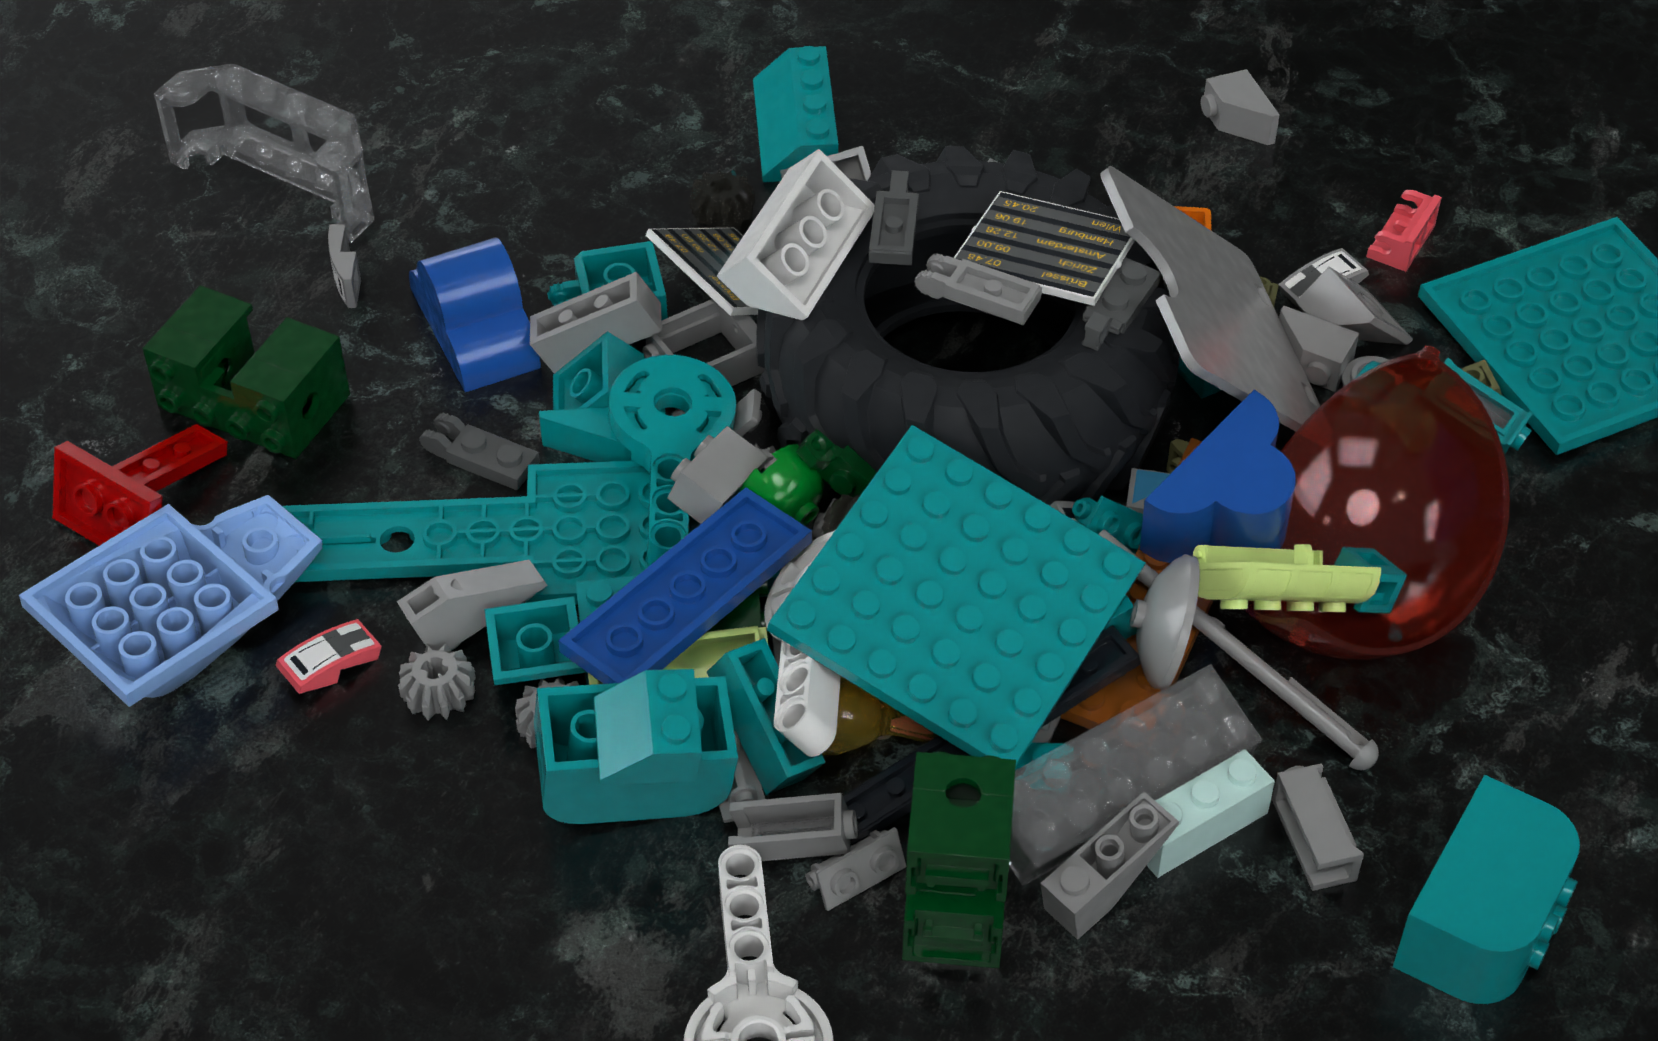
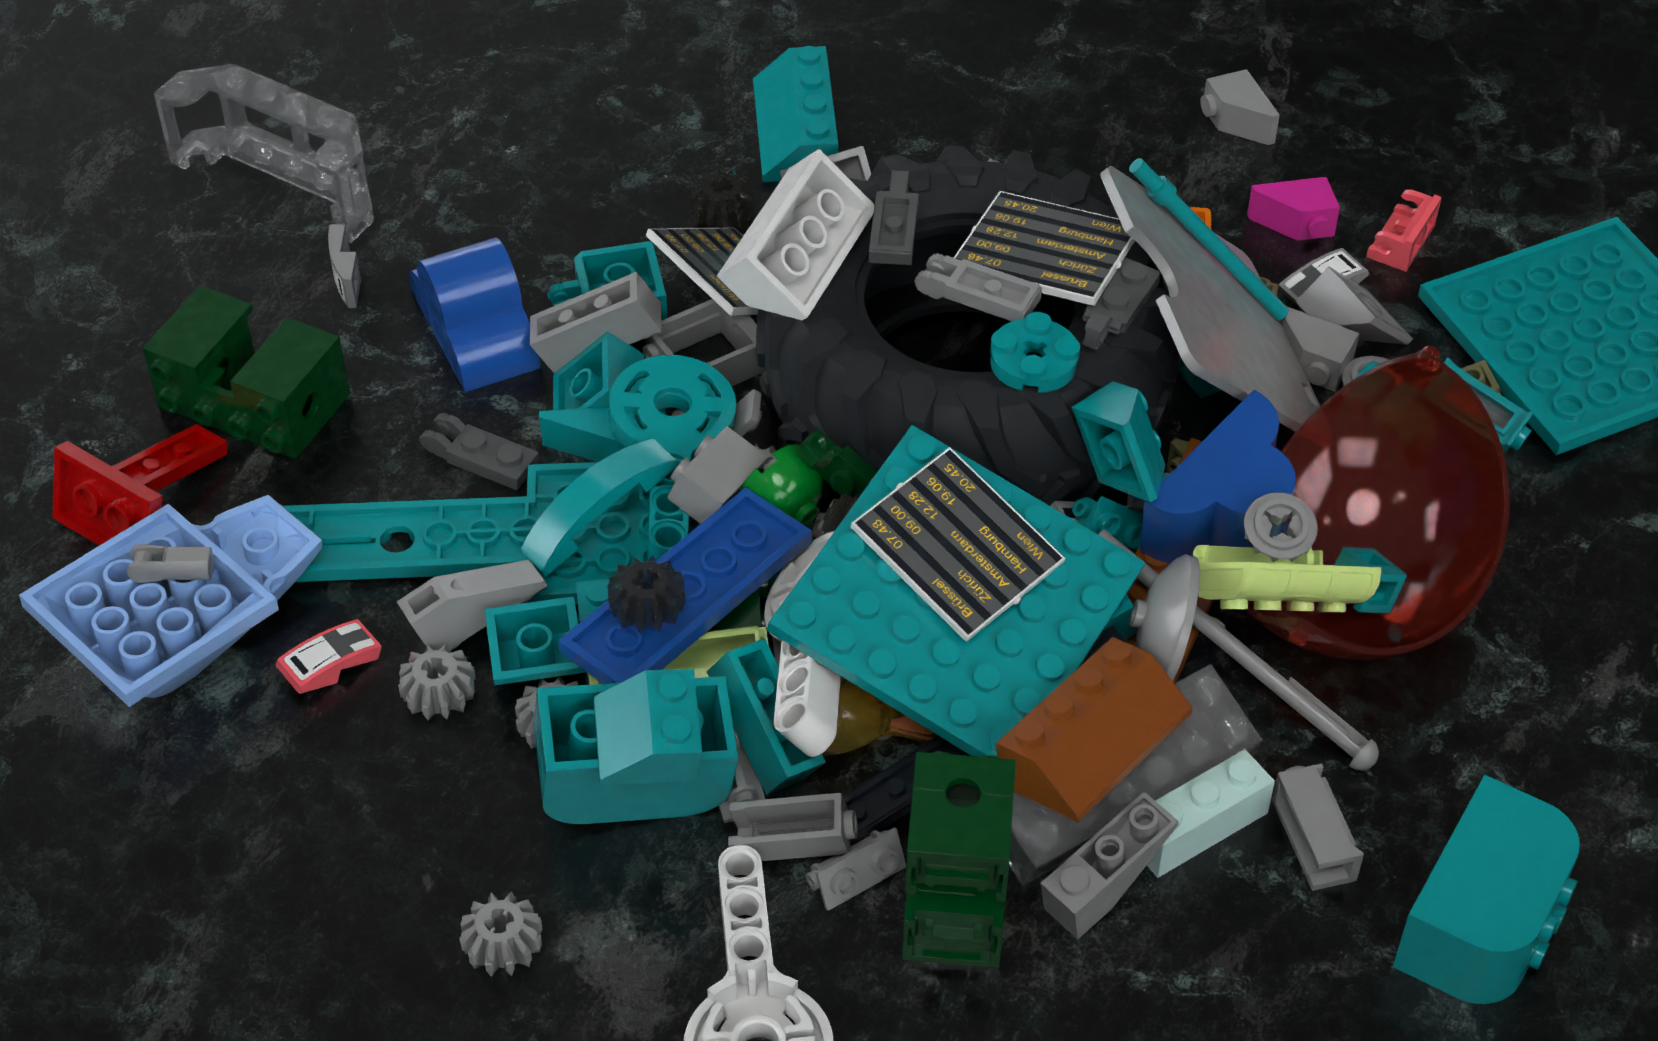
none -> light grey bar [127,544,214,583]
none -> light grey gear [460,891,543,977]
none -> teal slope [521,439,679,577]
none -> clear smoke gear [607,555,686,634]
none -> piece [850,447,1066,642]
none -> teal plate [990,312,1080,393]
none -> dark orange slope [996,637,1192,823]
none -> teal slope [1071,381,1166,502]
none -> teal bar [1129,158,1289,320]
none -> light grey gear [1243,493,1318,562]
none -> dark pink slope [1247,177,1340,241]

